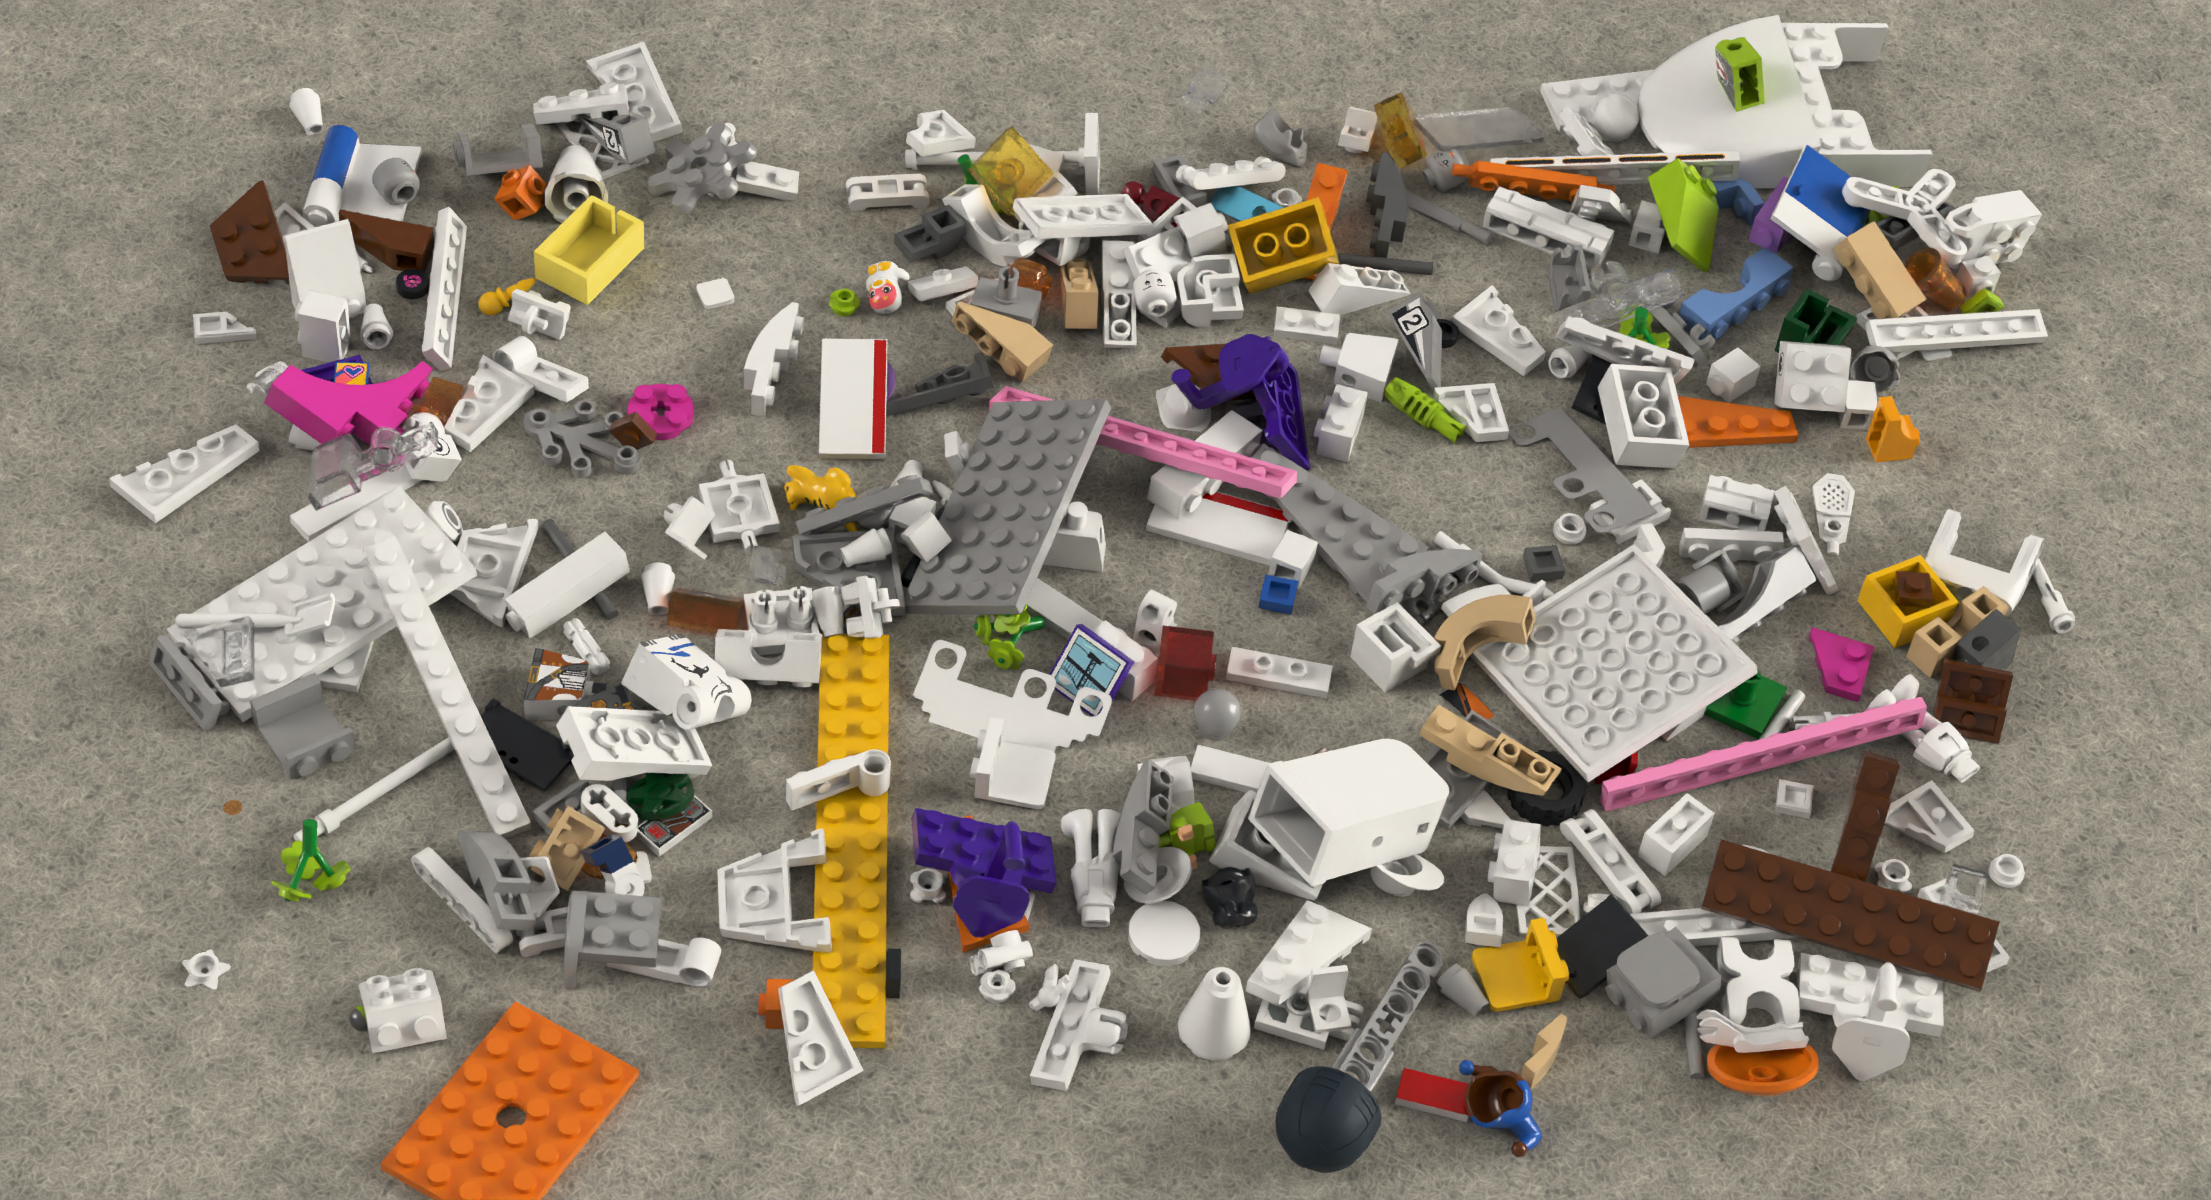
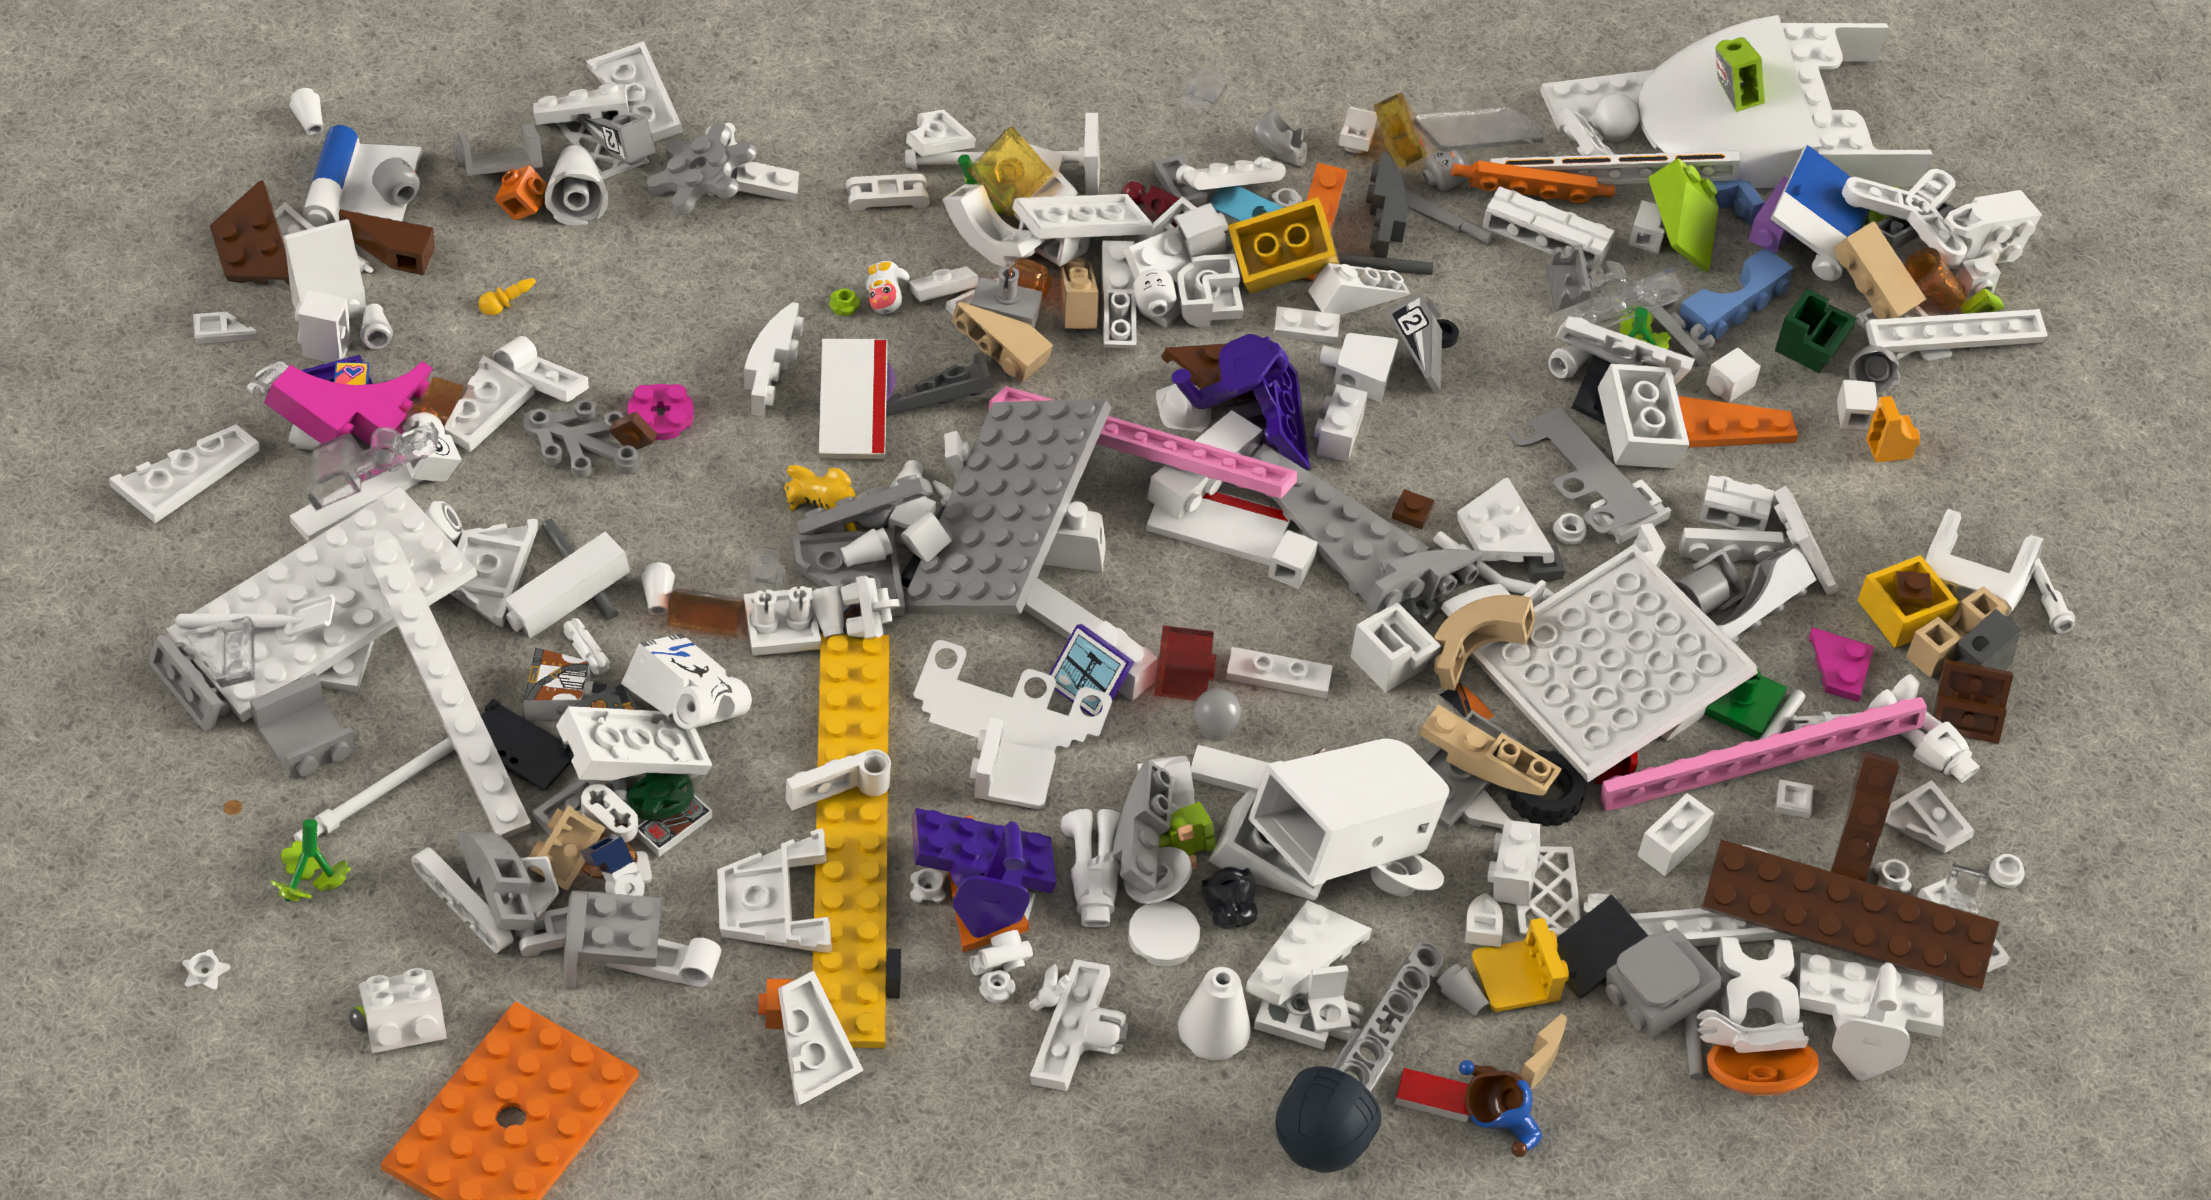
black tile [396,269,429,300] -> none
white plate [422,207,467,371] -> none
white hips [508,289,571,340] -> none
light yellow piece [534,195,644,305] -> none
white bracket [664,496,715,560] -> none
white piece [696,278,735,309] -> none
white plate [699,460,780,555] -> none
white arch [715,629,822,687] -> none
dark grey brick [894,205,966,263] -> none
lime plant [974,604,1045,670] -> none
white leg [1133,589,1177,653] -> none
blue plate [1258,574,1298,615] -> none
lime hinge [1384,377,1466,444] -> none
white wing [1433,383,1509,442] -> none
white wing [1451,285,1546,376] -> none
white plate [1560,809,1661,914] -> none
white wing [1571,185,1633,224] -> none
white brick [1774,341,1851,412] -> none
white piece [1812,473,1855,556] -> none
none -> reddish brown plate [1391,489,1435,529]
none -> white wing [1457,478,1554,563]

